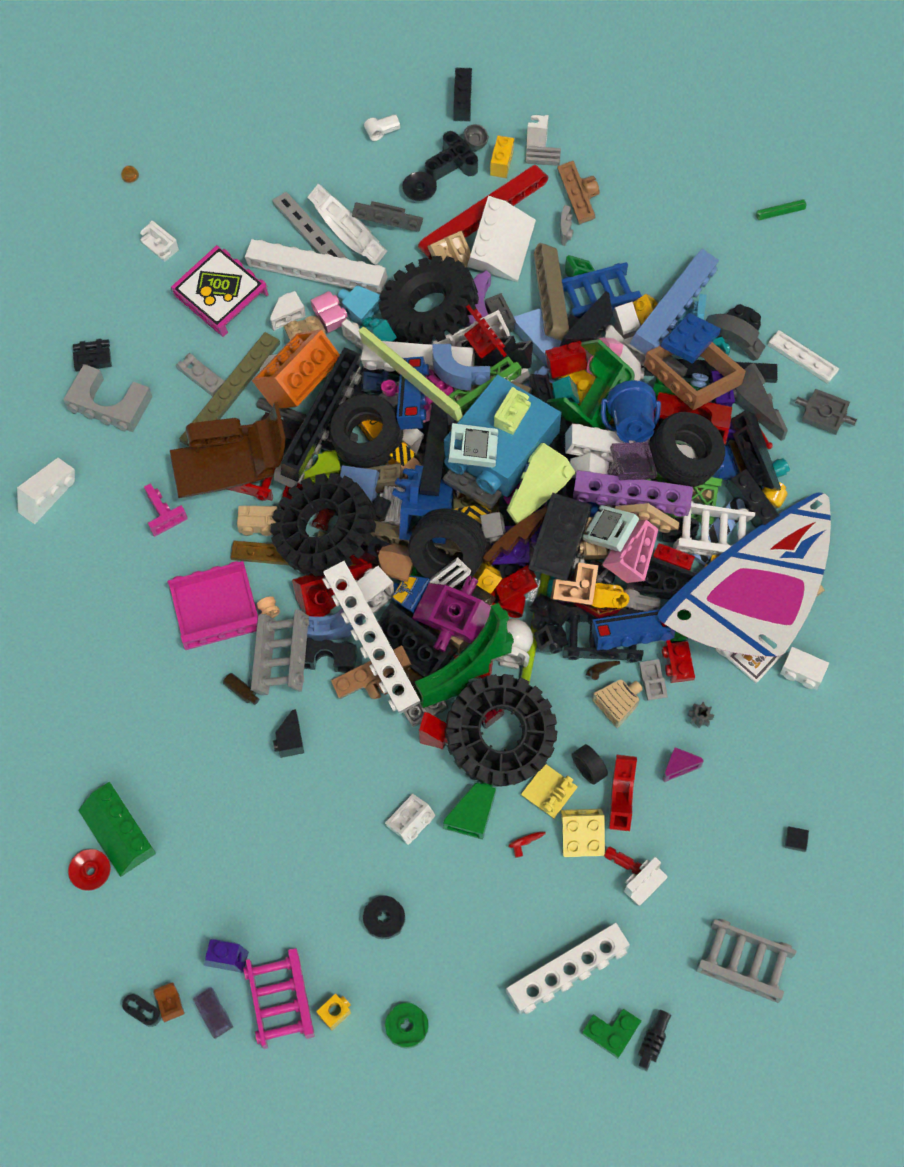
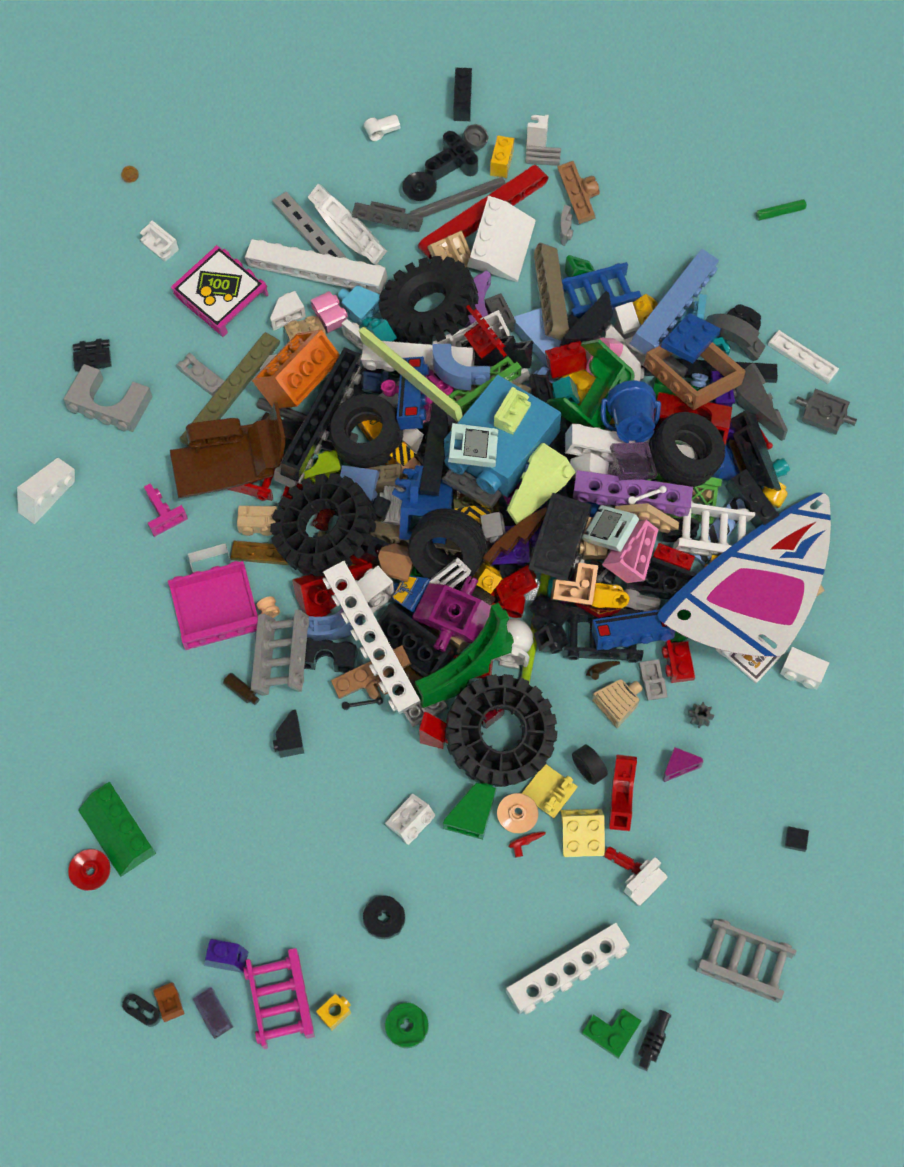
none -> white sticker [188,543,231,571]
none -> black hinge [342,697,383,710]
none -> dark grey axle [410,177,505,217]
none -> light nougat dish [497,793,538,833]
none -> white hinge [628,486,667,505]

